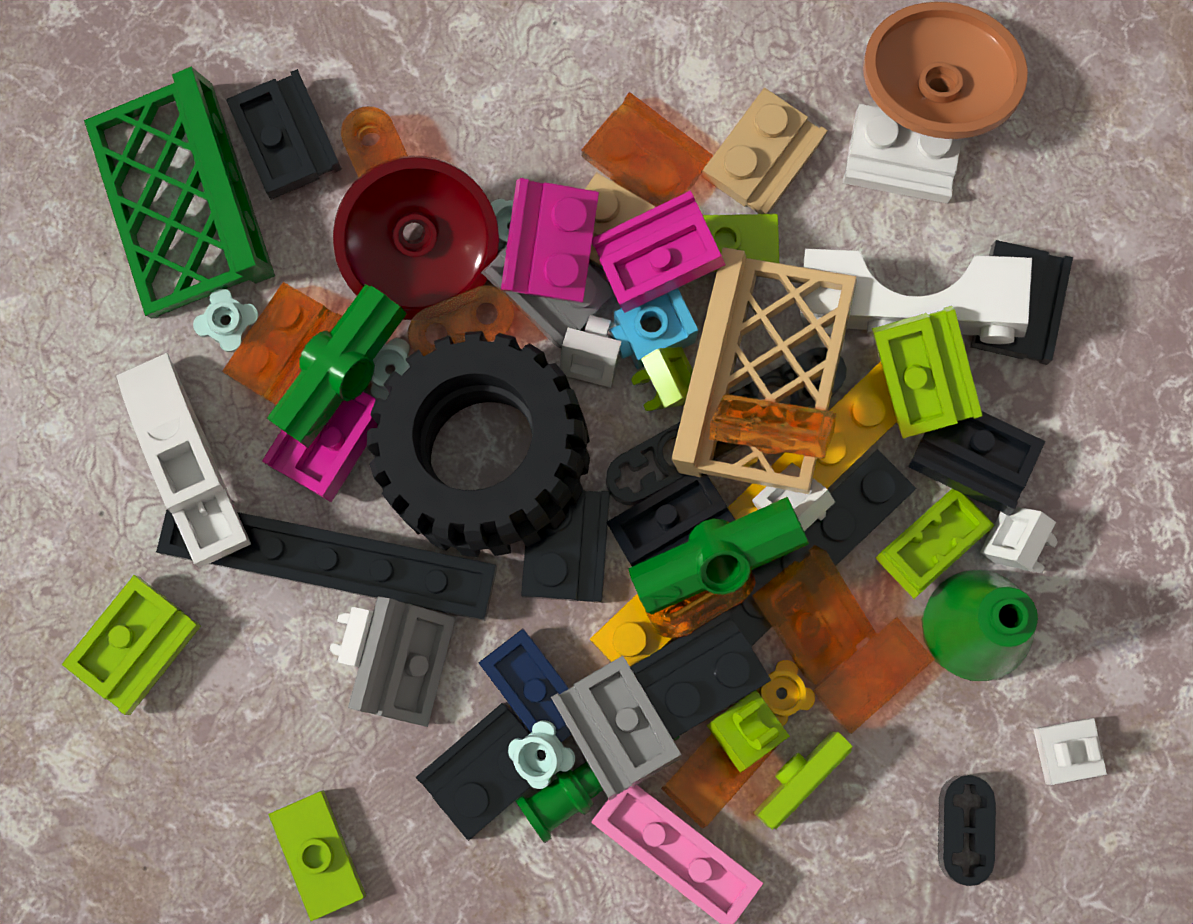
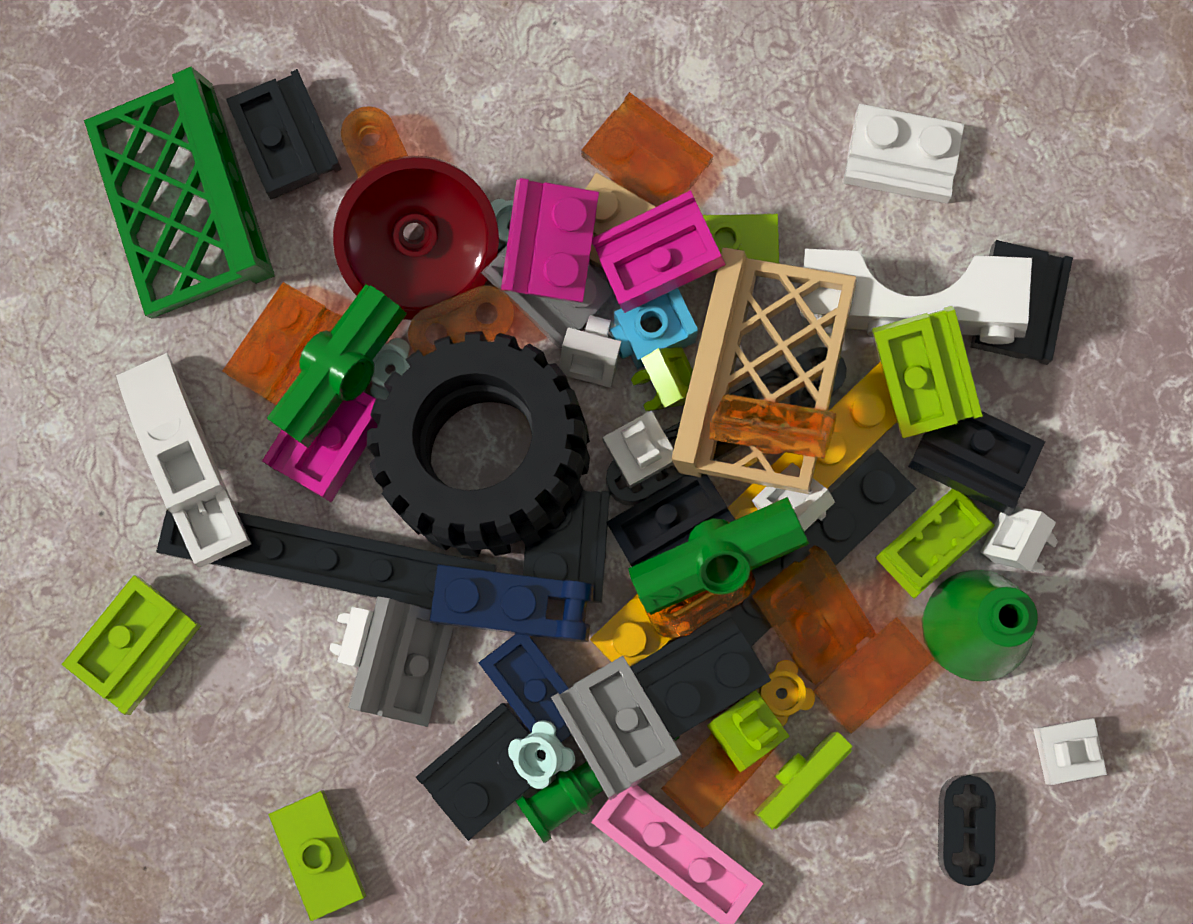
light aqua plate [193,289,259,352] -> none
tan plate [701,87,828,214] -> none
nougat dish [863,2,1028,139] -> none
none -> dark blue plate [430,565,595,642]
none -> white tile [603,411,674,488]

